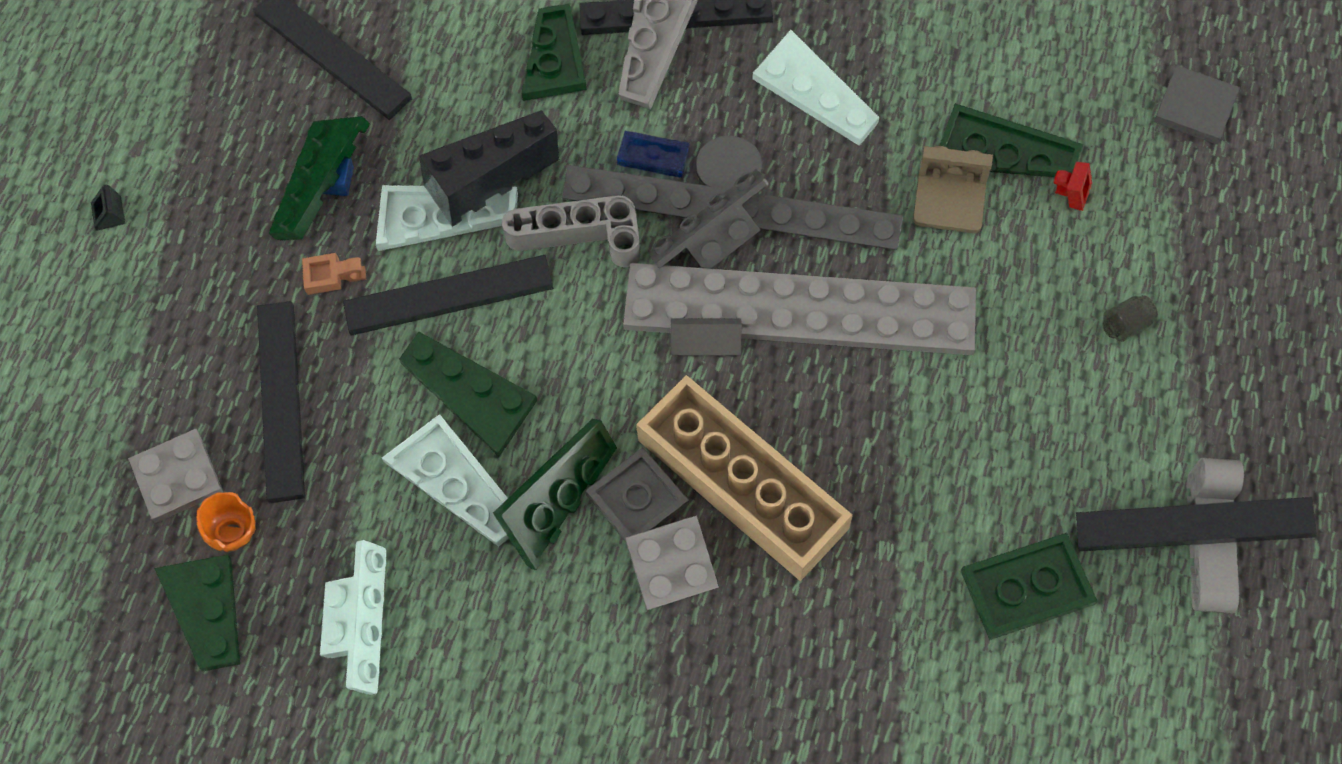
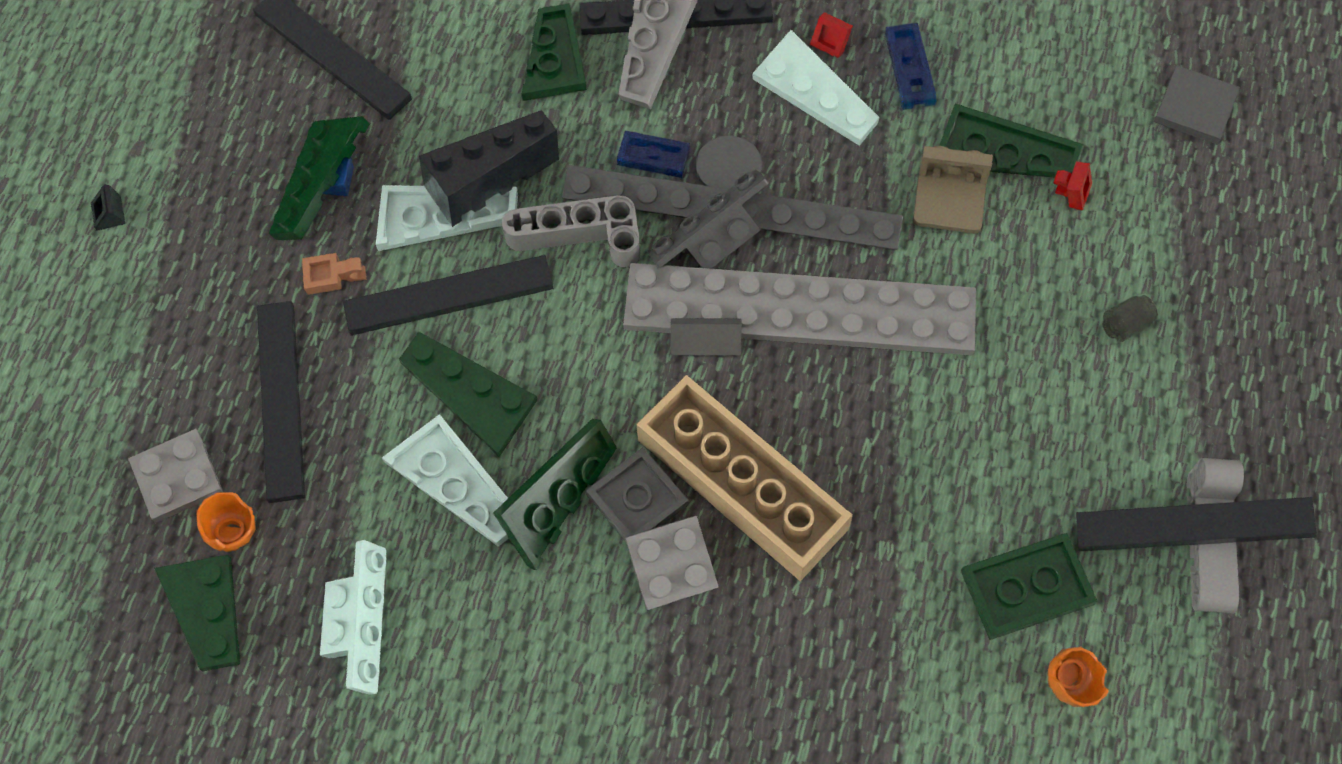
none -> red tile [810,12,853,58]
none -> clear blue plate [885,23,936,110]
none -> orange hair [1048,647,1109,707]

